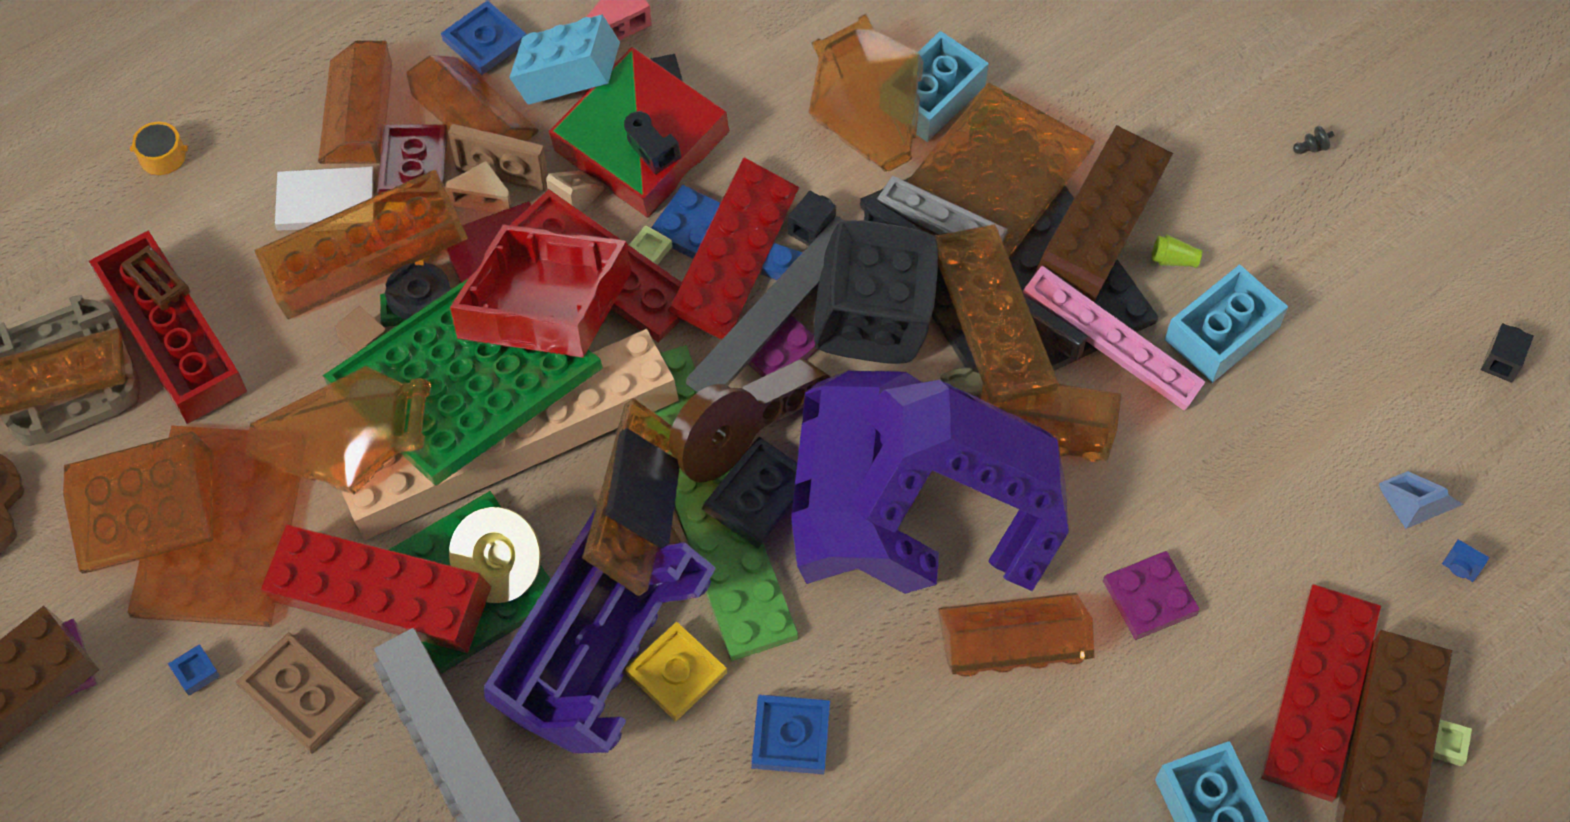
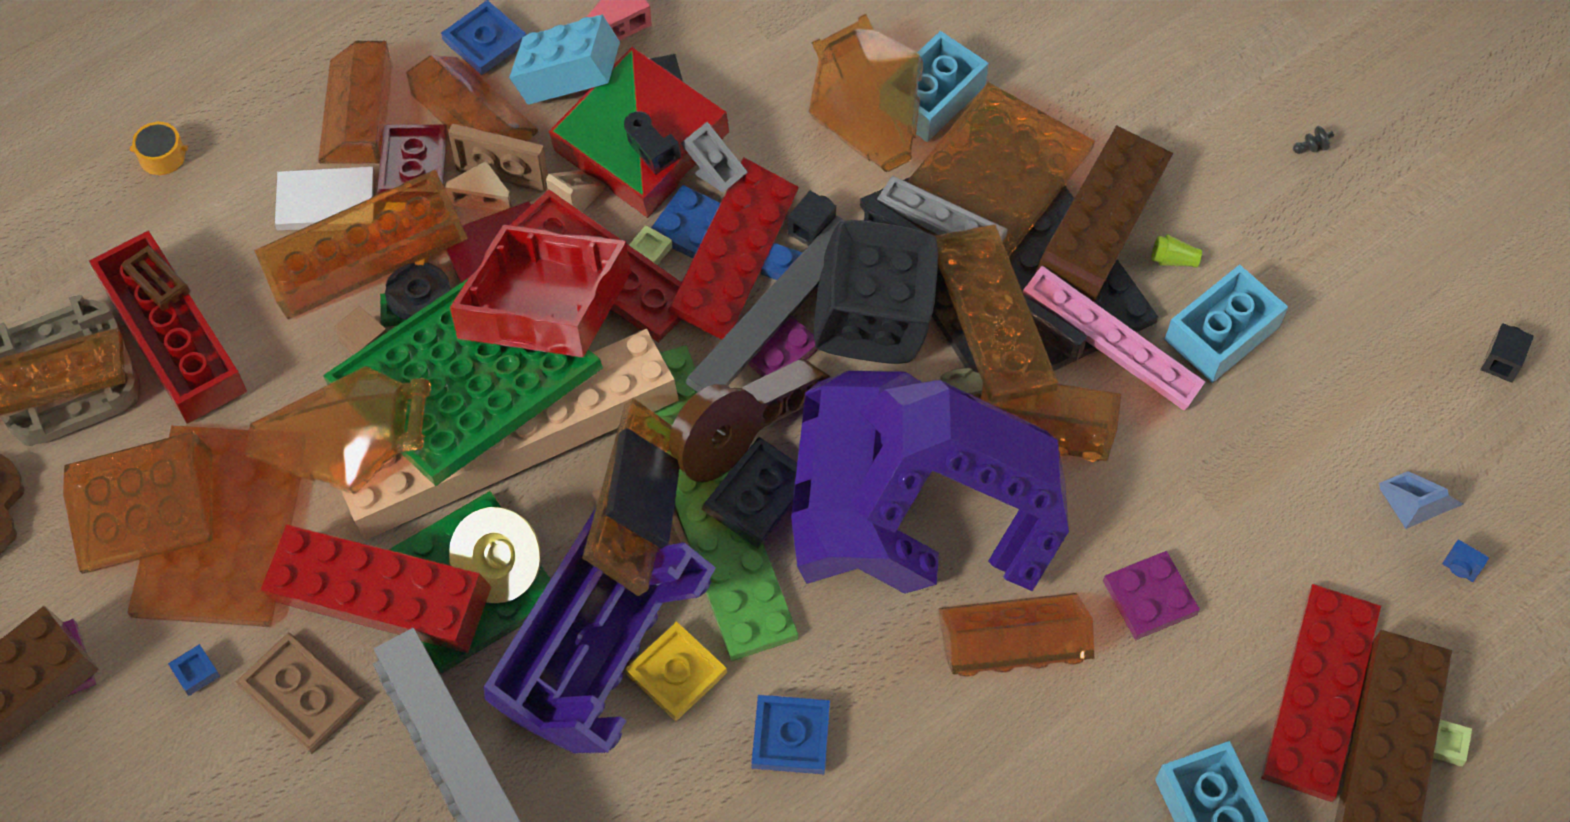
none -> light grey slope [681,122,747,192]

